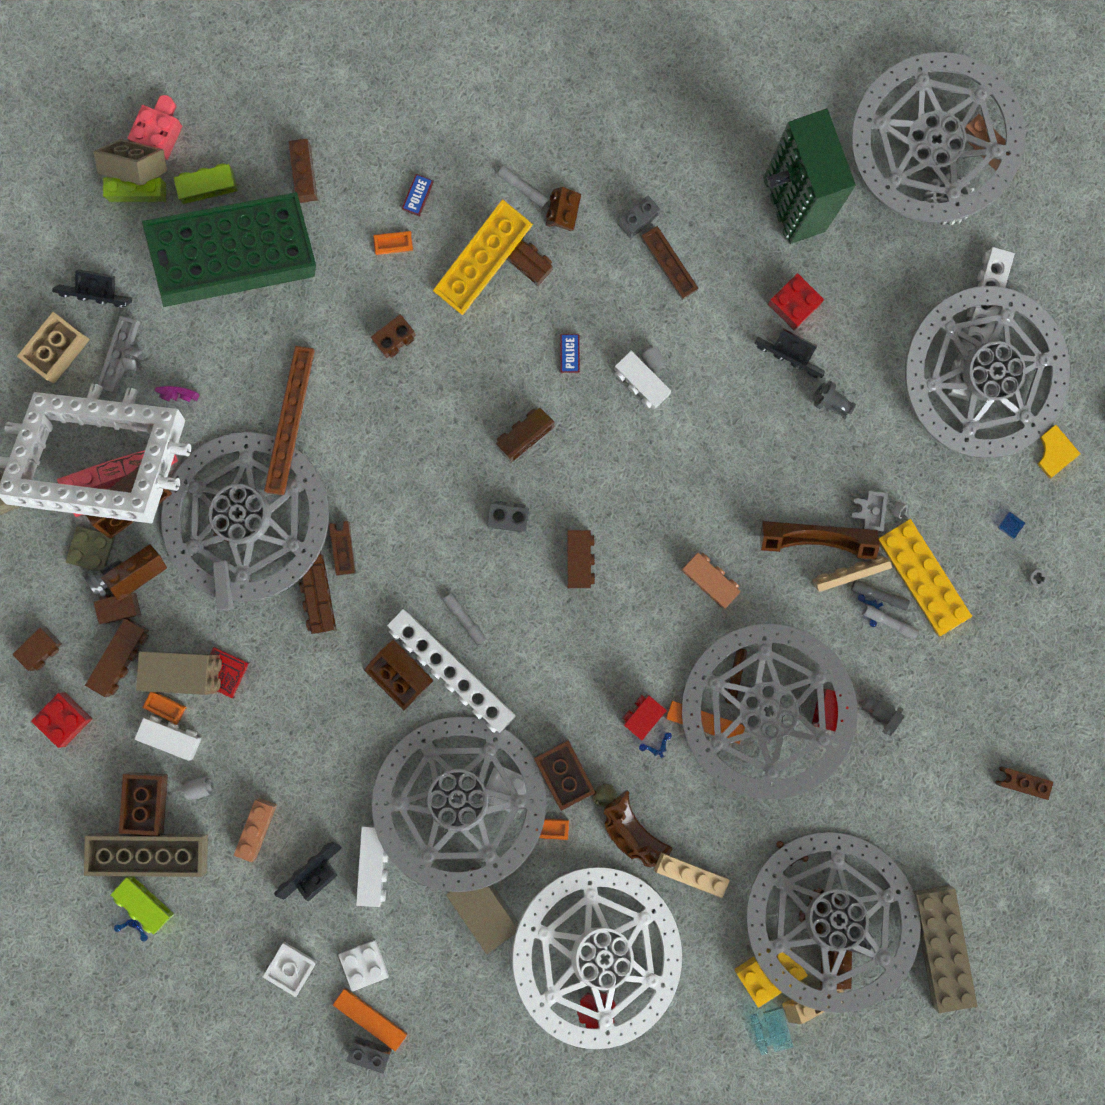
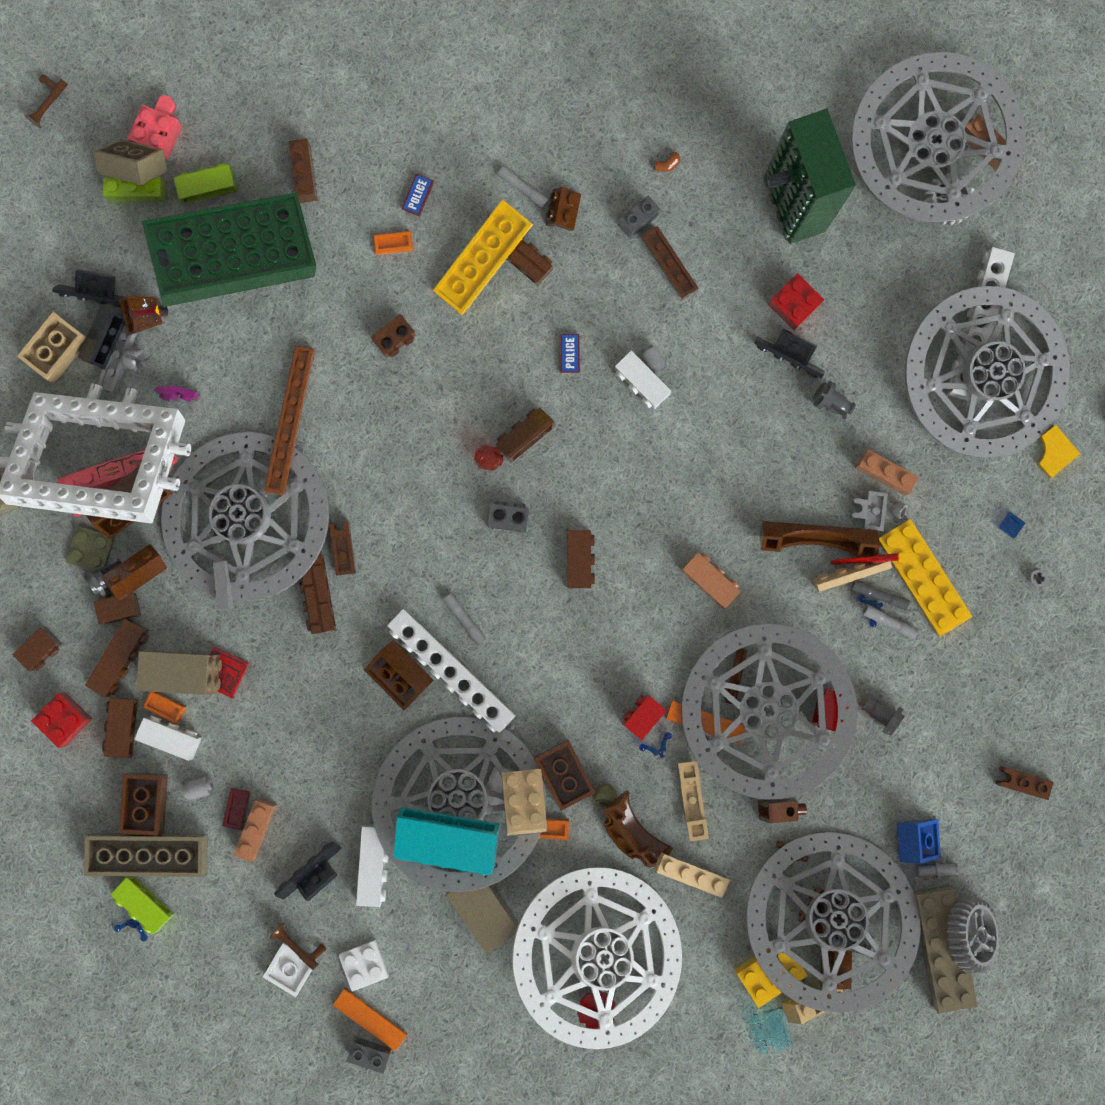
none -> reddish brown piece [24,75,68,128]
none -> black brick [77,305,125,370]
none -> reddish brown brick [102,697,138,758]
none -> reddish brown torso [119,296,168,335]
none -> dark red tile [222,788,251,830]
none -> reddish brown piece [270,923,326,971]
none -> teal brick [393,807,500,876]
none -> clear red head [474,444,503,471]
none -> tan brick [501,769,547,836]
none -> dark orange arm [654,152,681,171]
none -> tan slope [678,761,709,841]
none -> reddish brown torso [758,799,807,824]
none -> red piece [830,553,900,565]
none -> nougat brick [855,449,919,496]
none -> blue slope [897,819,941,864]
none -> light grey pin [917,862,959,878]
none -> light grey gear [946,898,1000,973]

